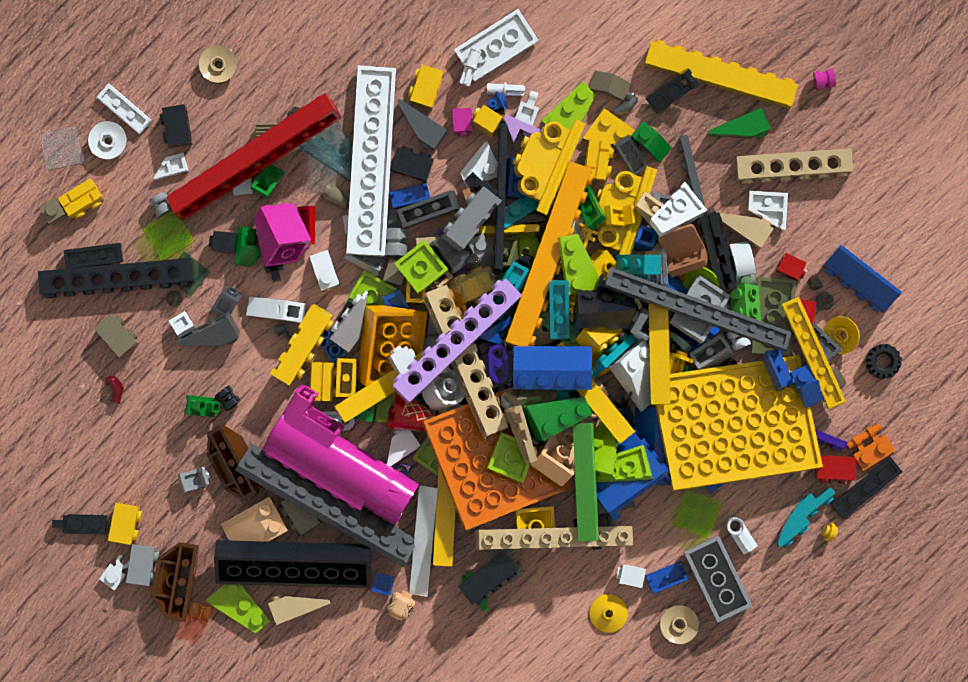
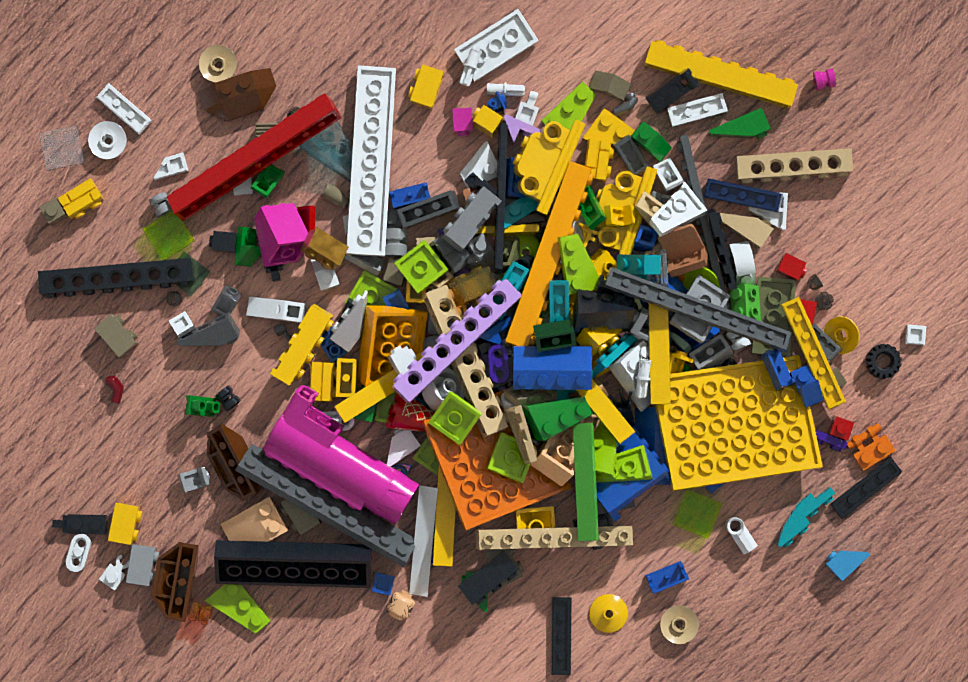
black plate [63,243,124,269] -> none
black brick [160,104,193,148] -> none
tan slope [268,594,332,625] -> none
black brick [390,146,434,183] -> none
dark grey slope [397,99,447,151] -> none
white brick [616,564,646,588] -> none
light grey brick [683,535,752,623] -> none
red brick [814,455,856,484] -> none
yellow plate [821,522,838,541] -> none
blue slope [822,245,902,313] -> none
none -> white plate [66,534,92,572]
none -> reddish brown wedge [198,68,277,121]
none -> pearl gold brick [300,227,349,270]
none -> lime plate [428,391,482,445]
none -> dark green brick [533,319,576,352]
none -> black tile [551,597,572,675]
none -> white axle [635,359,652,398]
none -> white slope [653,158,684,192]
none -> white plate [667,93,728,127]
none -> dark blue tile [704,178,783,213]
none -> dark azure slope [824,551,870,581]
none -> red brick [827,416,854,441]
none -> white tile [905,325,926,346]

